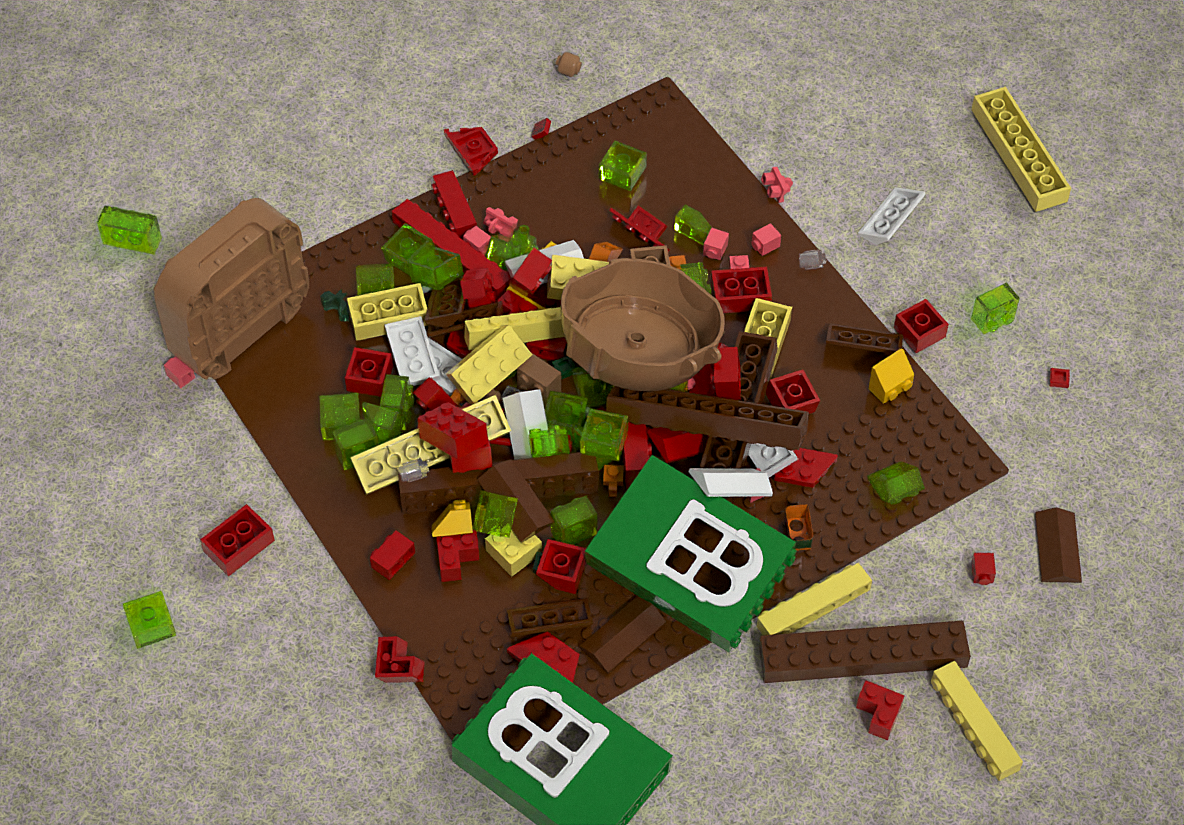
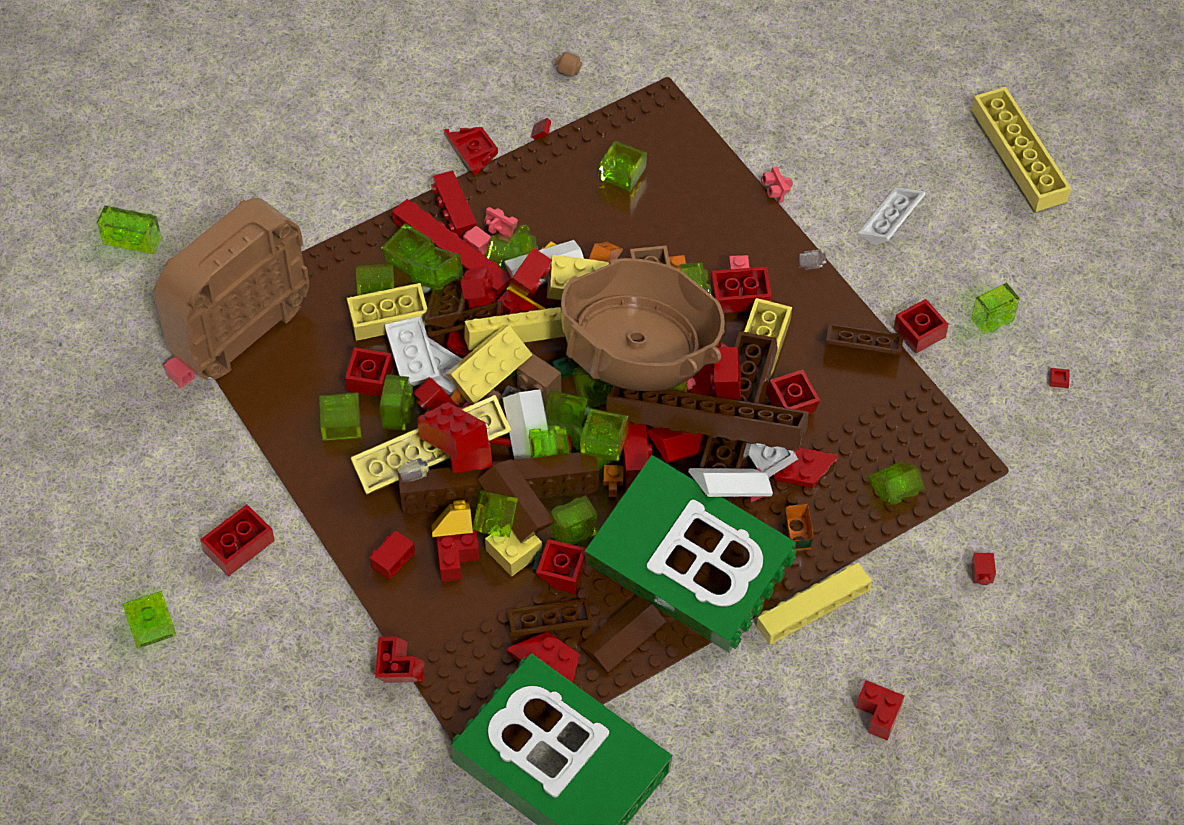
clear green piece [320,289,350,322] -> none
clear neon green brick [332,418,379,470] -> none
clear neon green slope [362,402,402,446] -> none
red brick [527,337,568,361] -> none
red bracket [609,205,670,253] -> none
clear neon green slope [675,204,712,245] -> none
coral brick [703,228,729,260] -> none
coral brick [751,223,781,256] -> none
reddish brown brick [759,620,971,683] -> none
yellow slope [868,348,914,404] -> none
light yellow brick [931,661,1023,781] -> none
reddish brown slope [1035,507,1082,583] -> none

